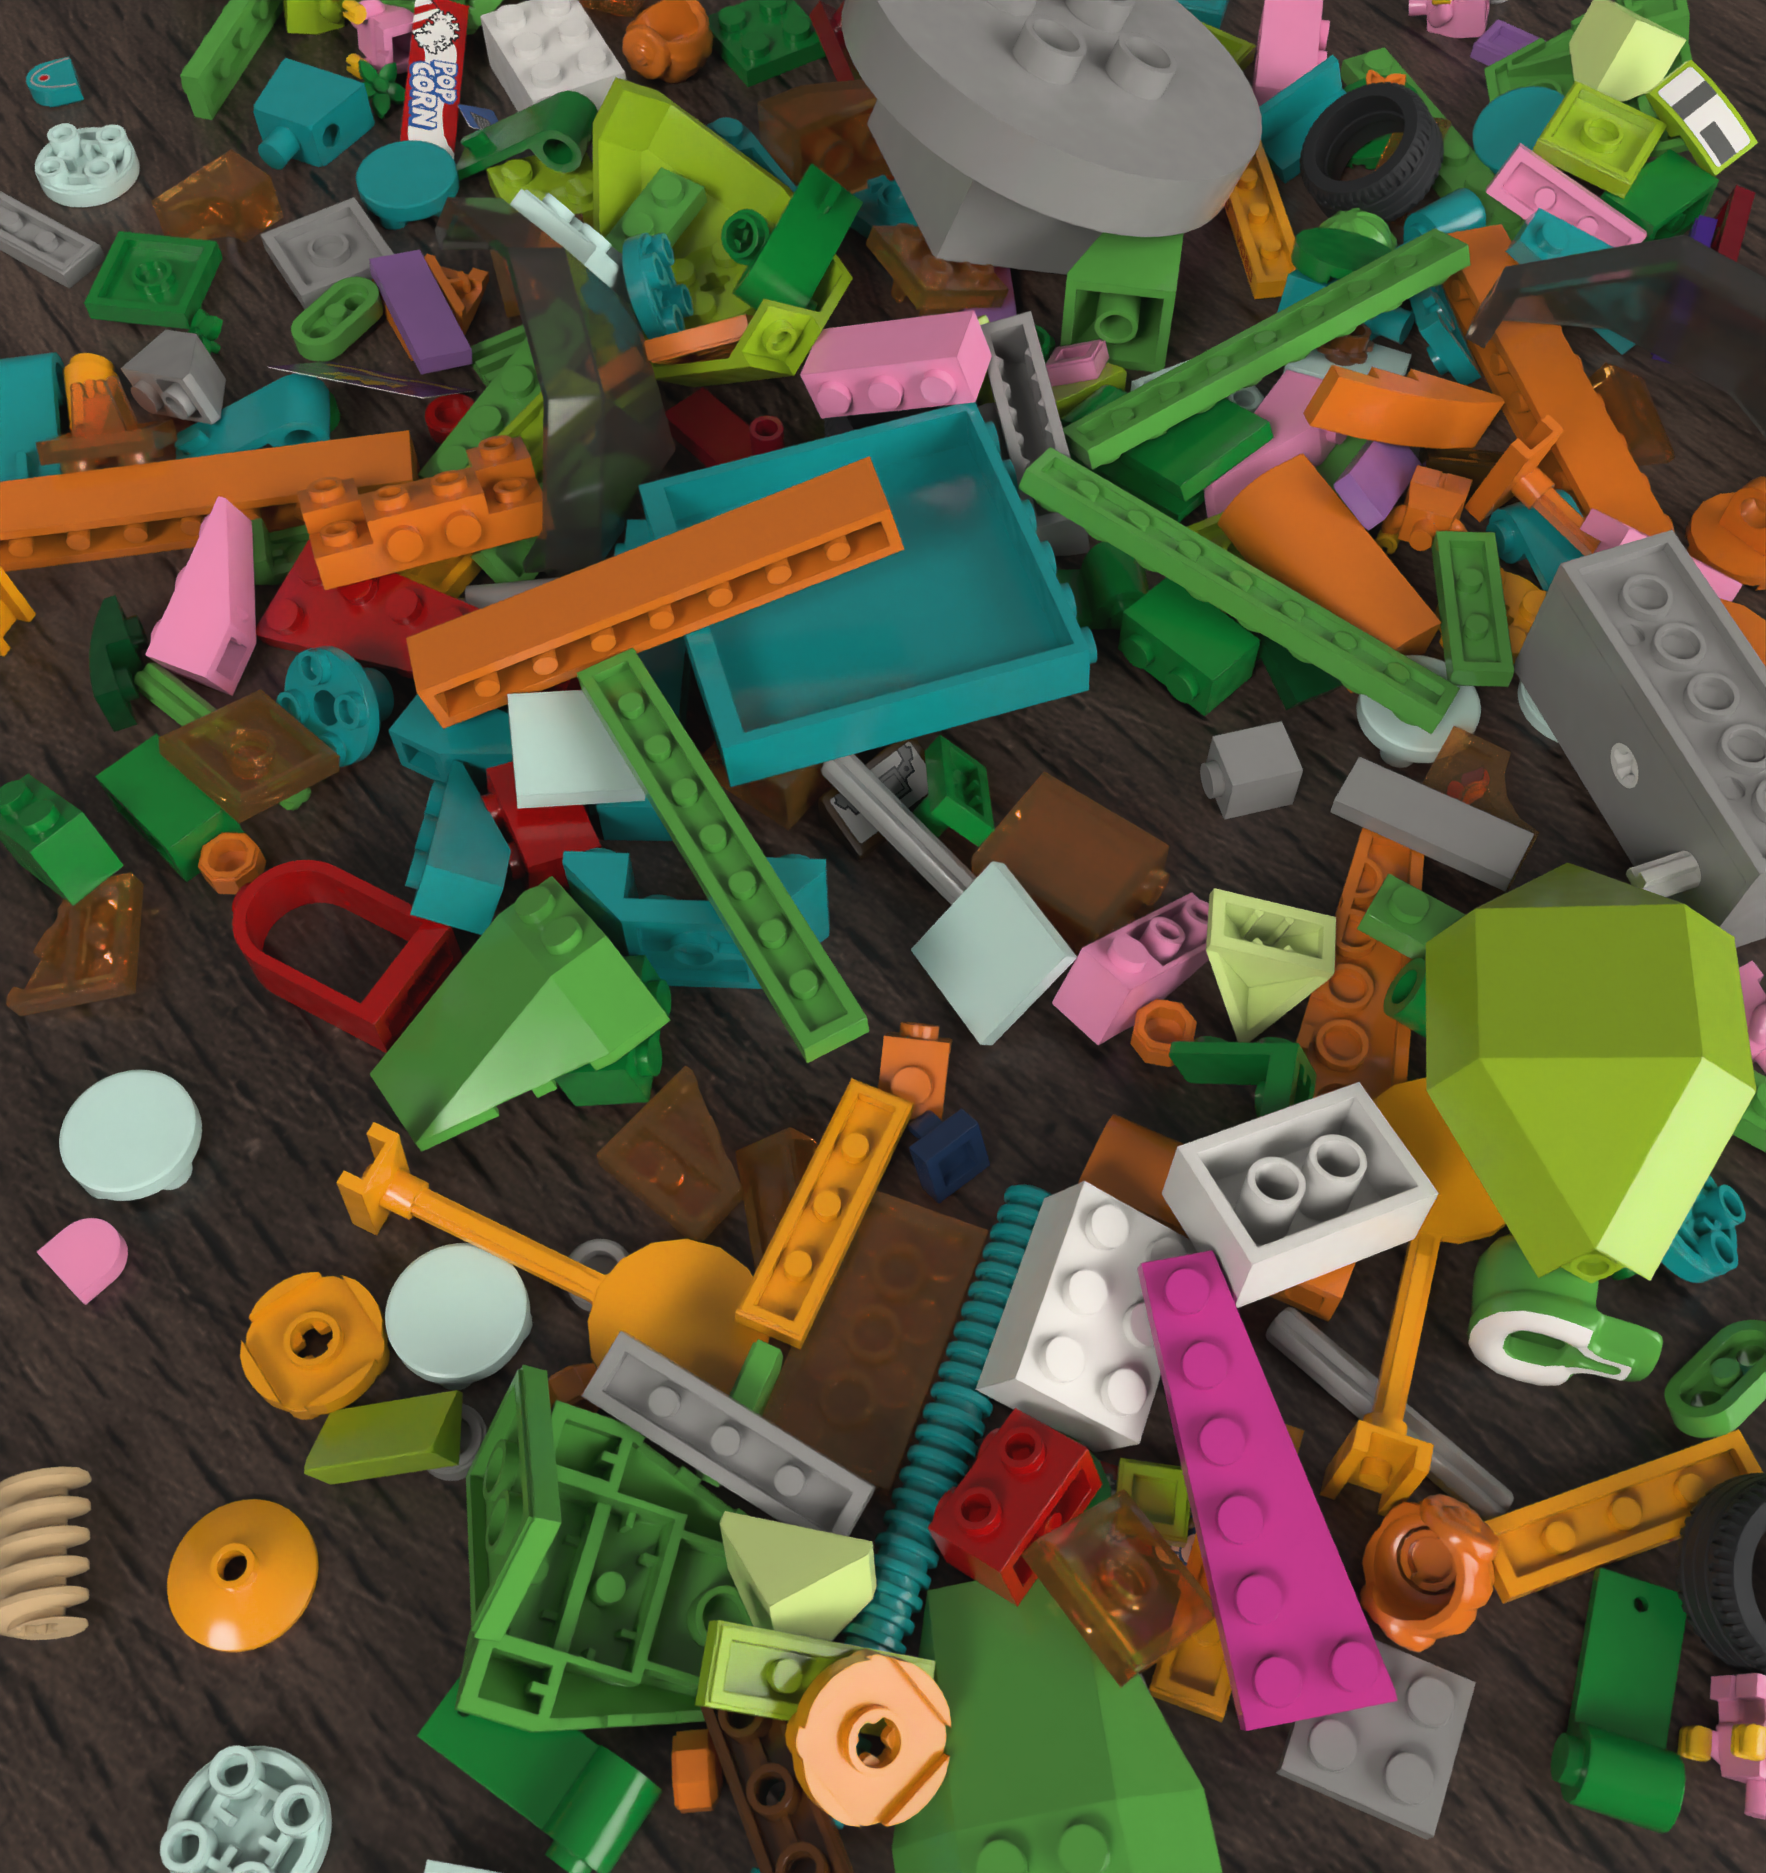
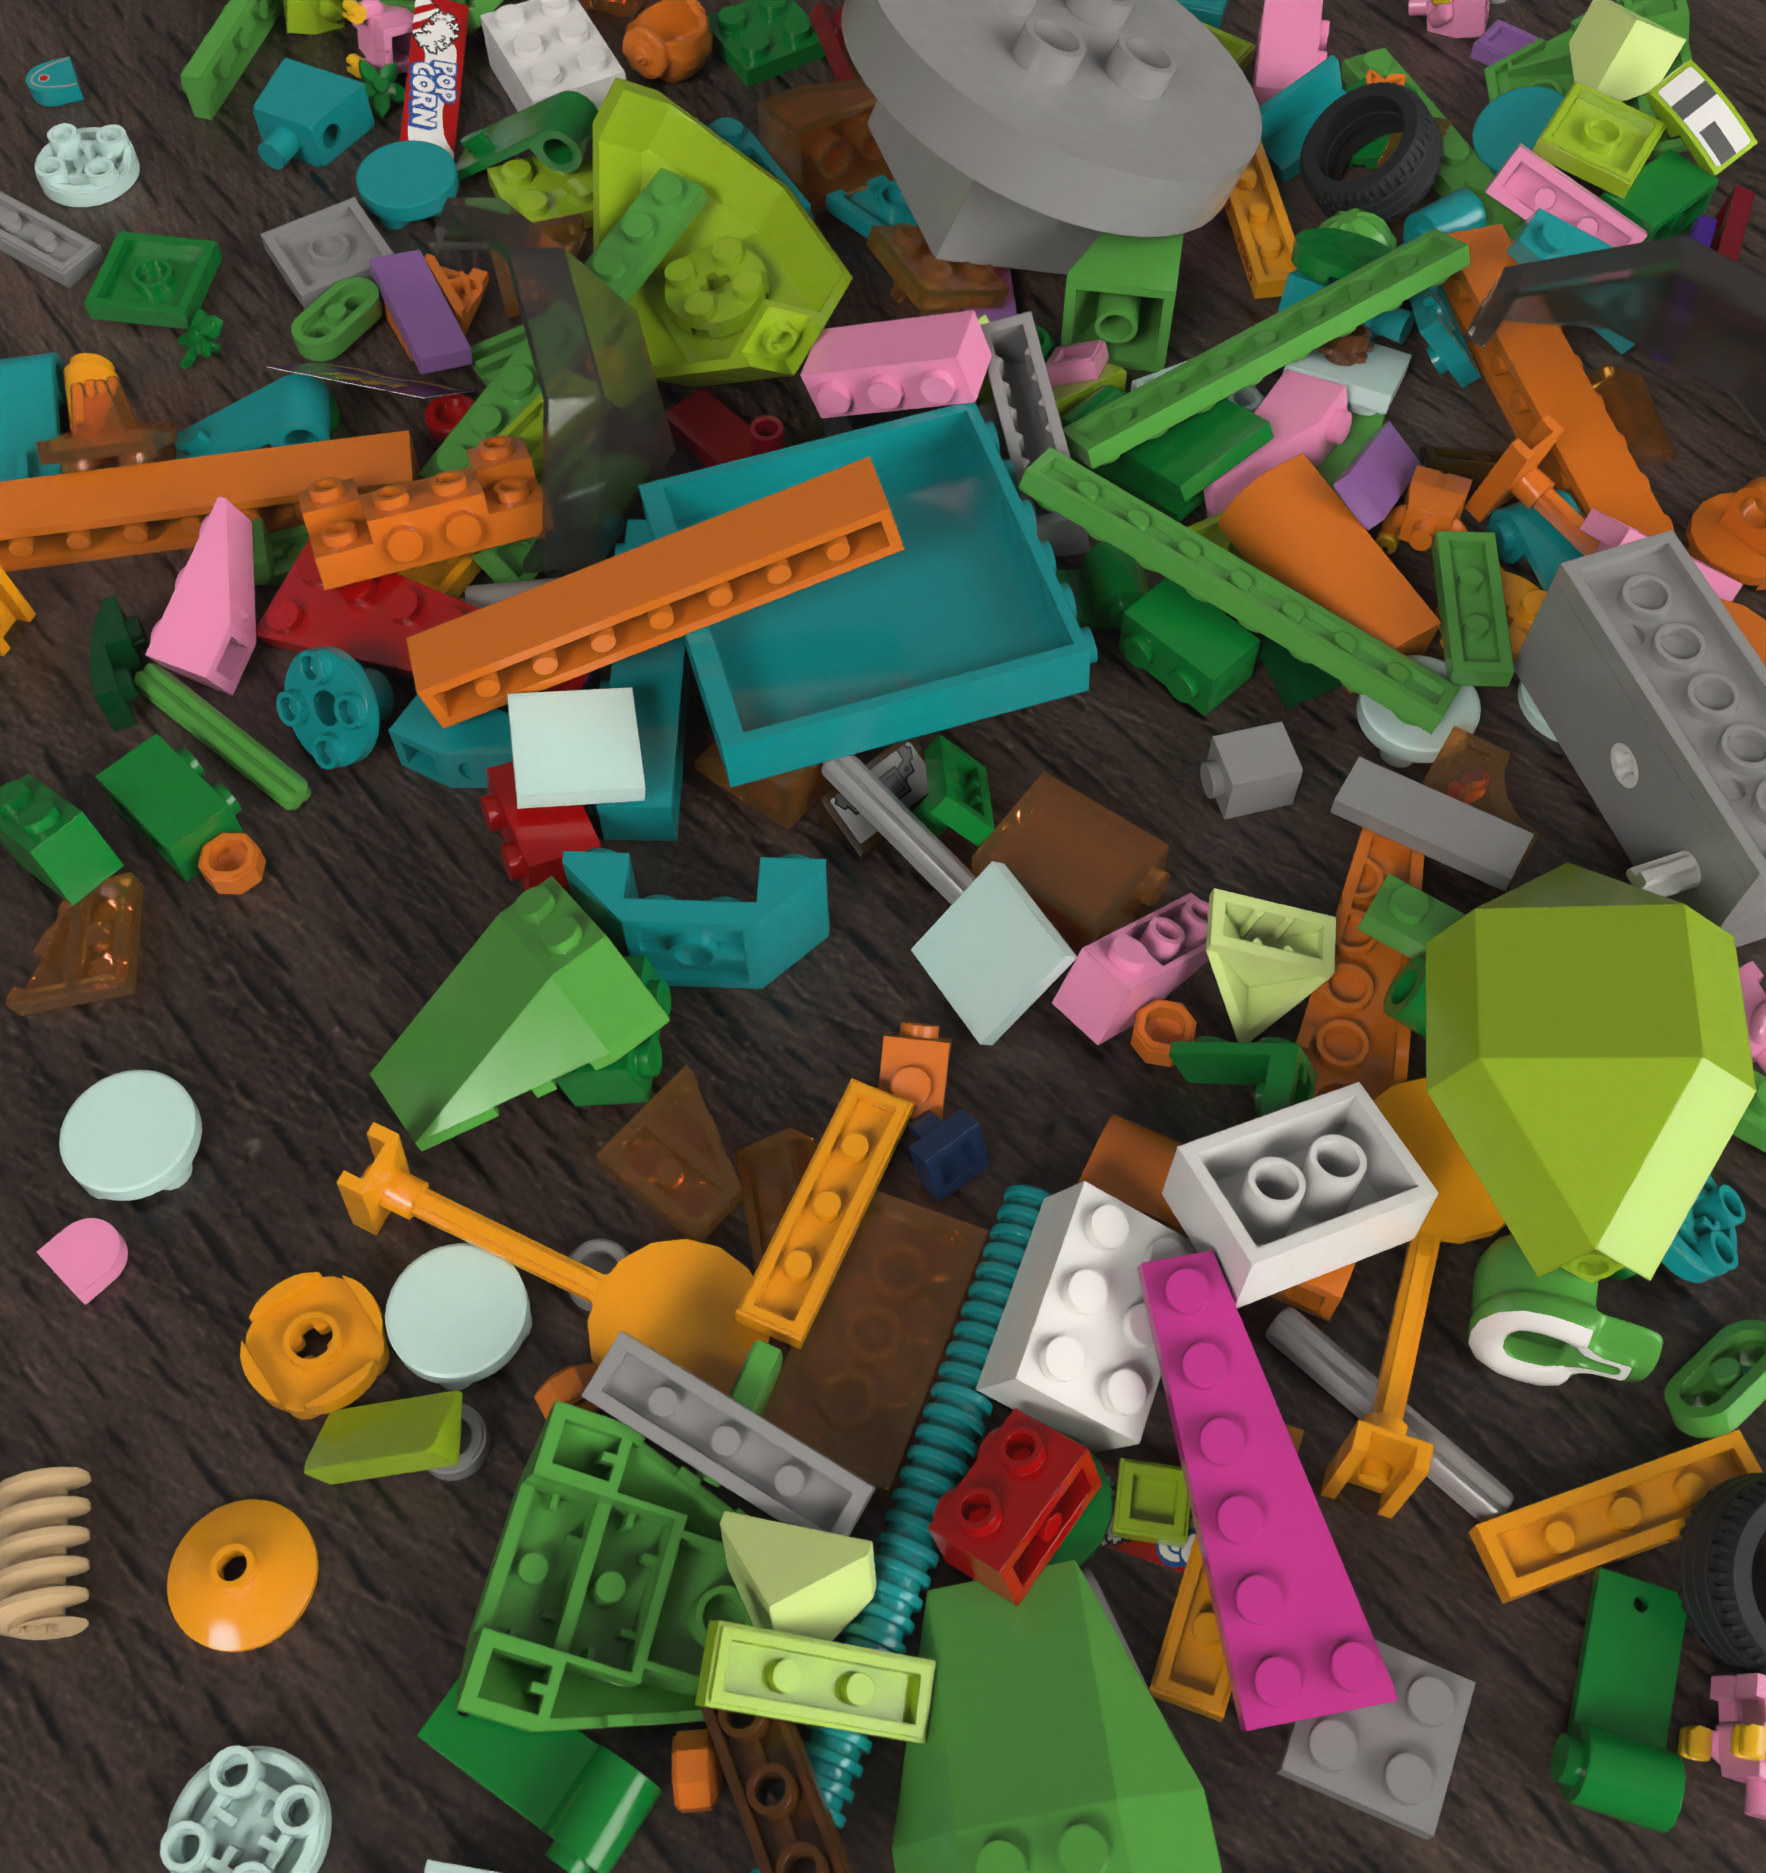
light grey slope [121,330,226,425] -> none
clear orange arch [151,149,284,243] -> none
clear orange plate [159,689,340,823] -> none
red window [232,860,463,1053] -> none
teal slope [405,760,511,935] -> none
blue sticker [458,104,498,129] -> none
bright green tile [466,1365,562,1643] -> none
light aqua tile [510,188,632,306] -> none
bright green plate [576,648,870,1063] -> none
teal tile [622,232,693,340] -> none
orange tile [644,314,753,365] -> none
green cone [721,209,776,265] -> none
green door [732,163,863,311] -> none
light orange plate [785,1649,952,1828] -> none
clear orange plate [1021,1489,1216,1688] -> none
orange slope [1303,365,1505,449] -> none
orange hair [1359,1494,1500,1652] -> none

